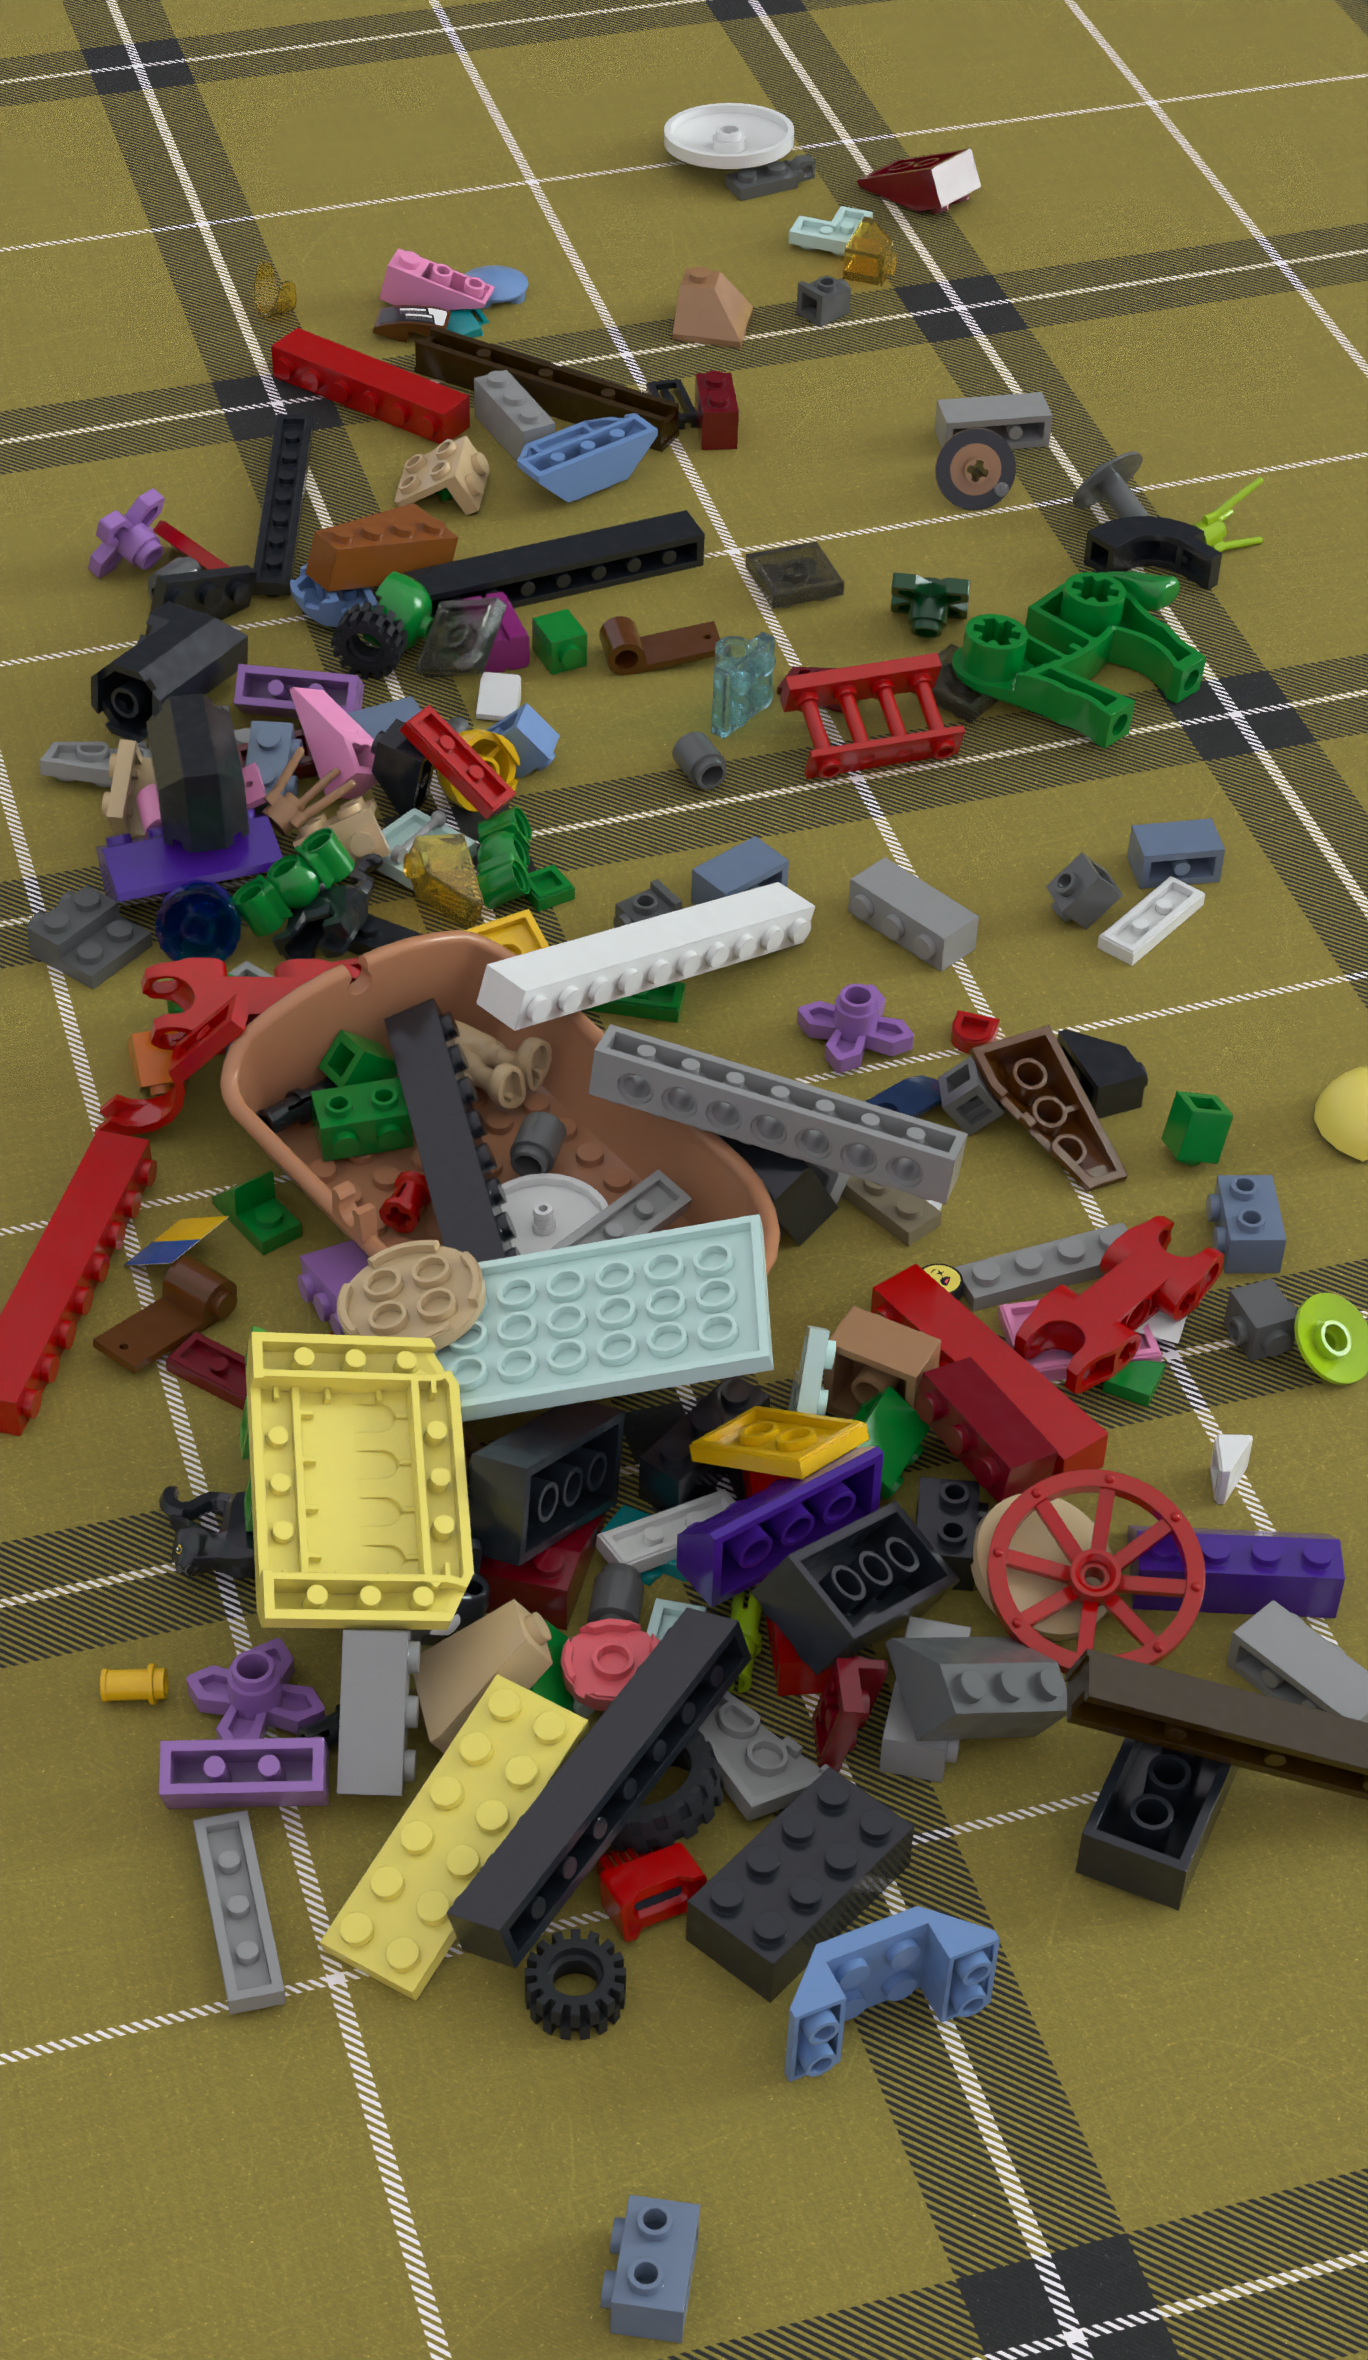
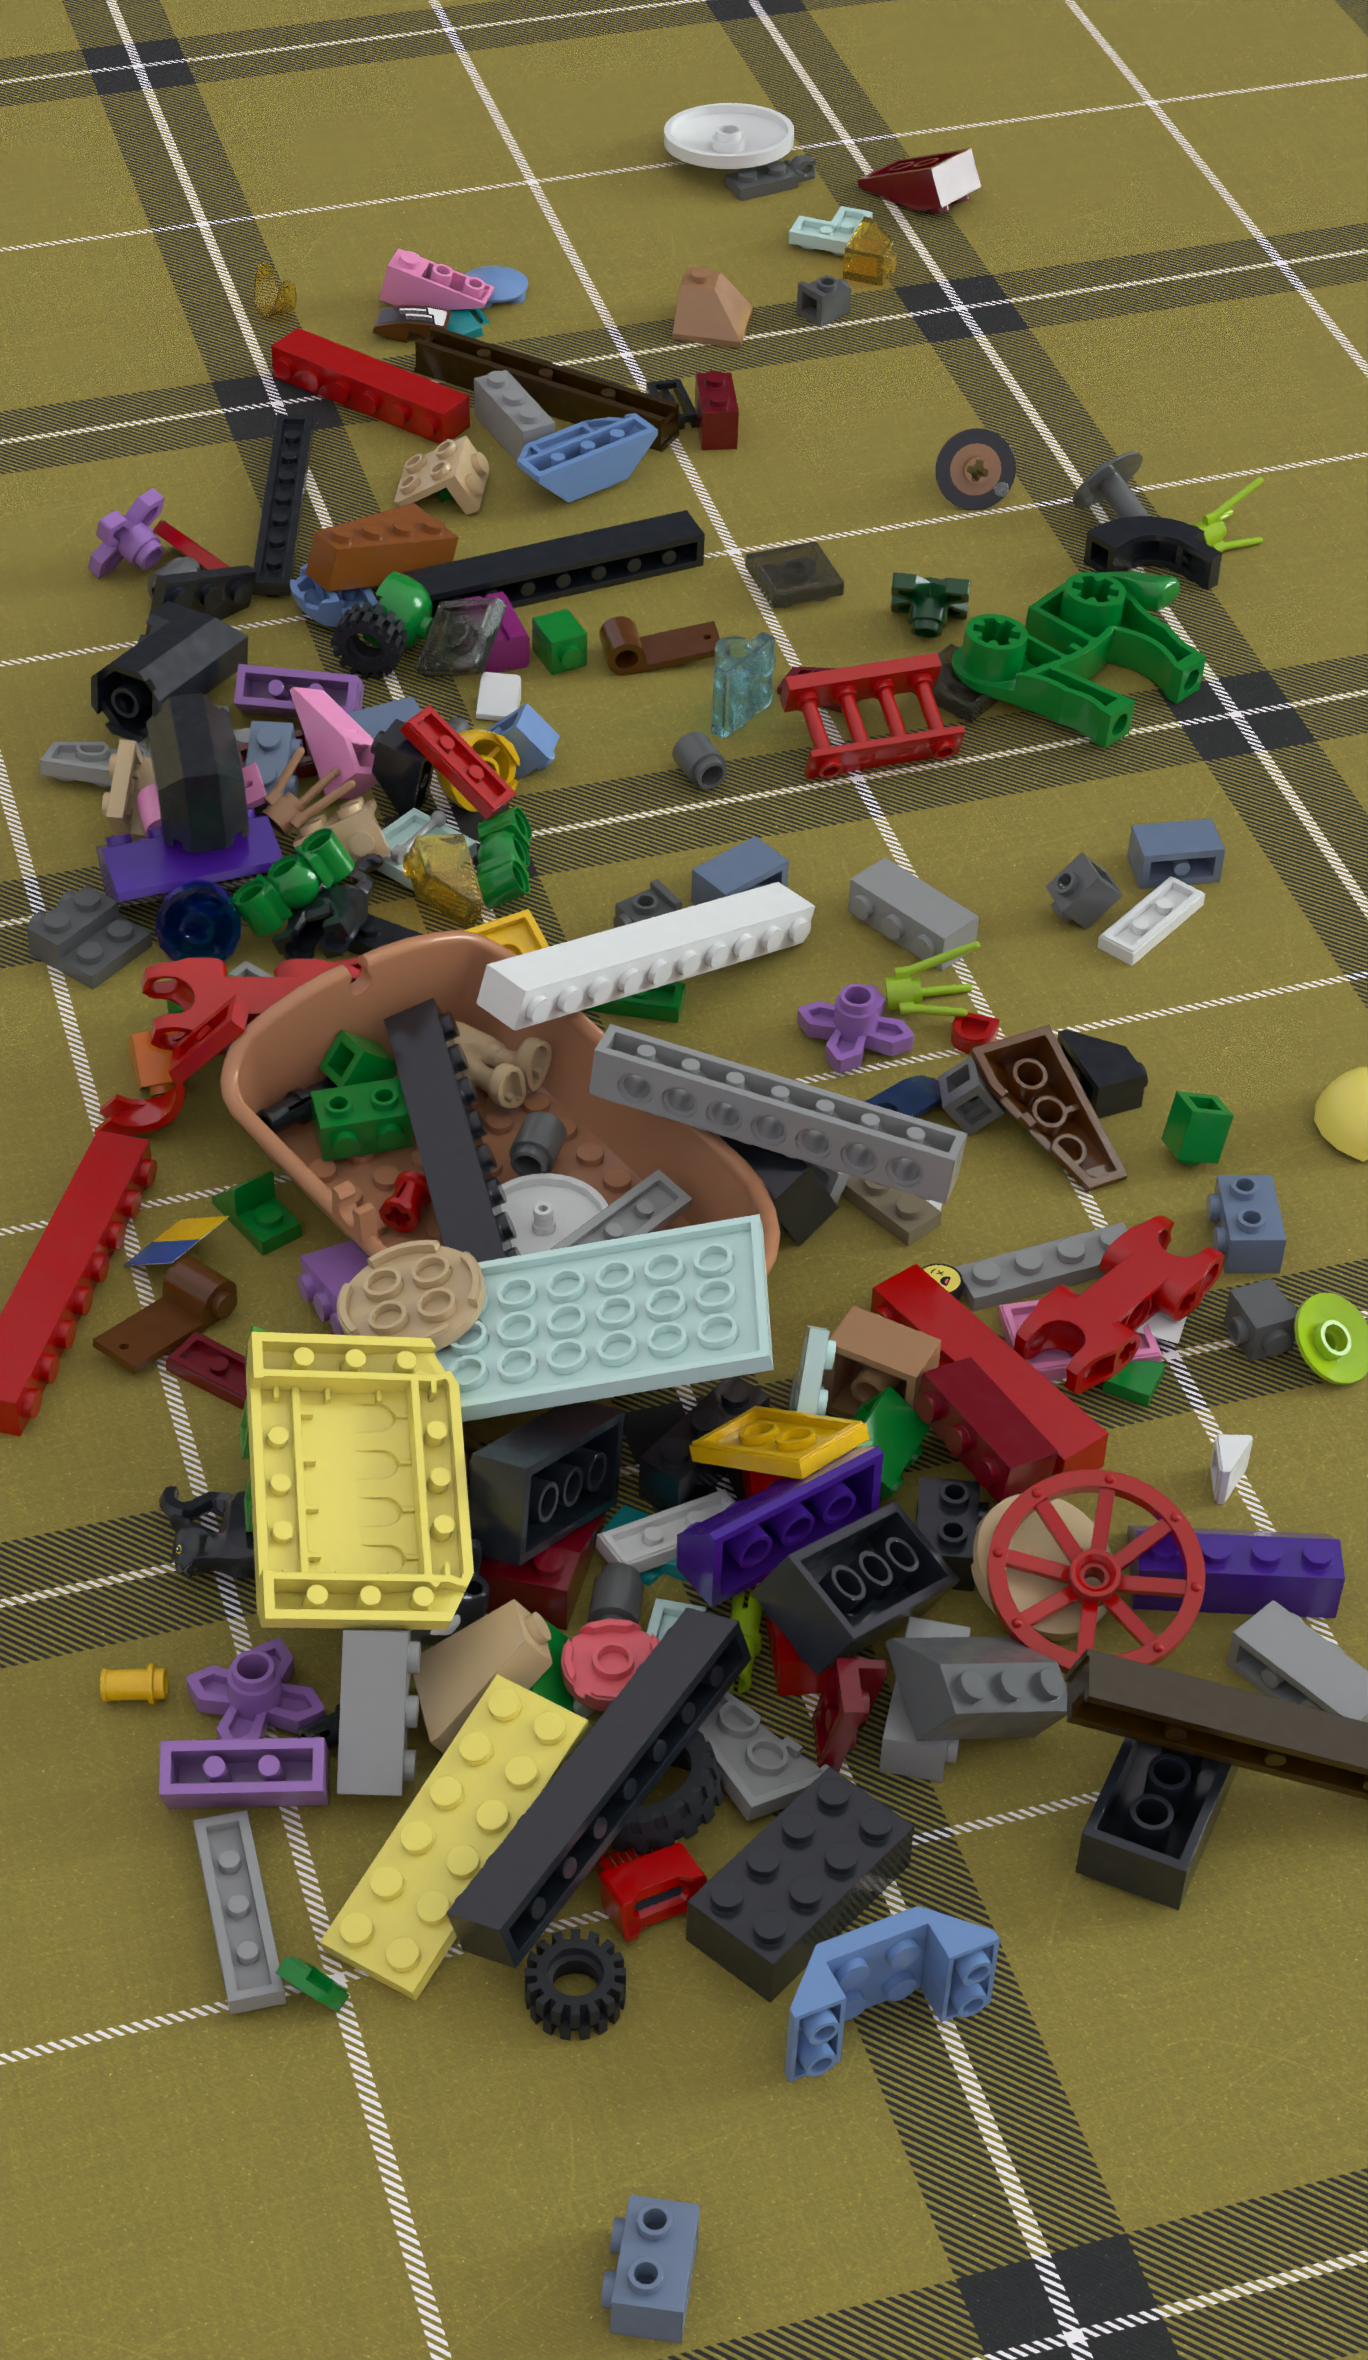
green tile [524,865,575,912] -> none
light grey brick [934,392,1053,449] -> none
none -> green tile [275,1955,350,2012]
none -> lime plant [885,941,980,1017]

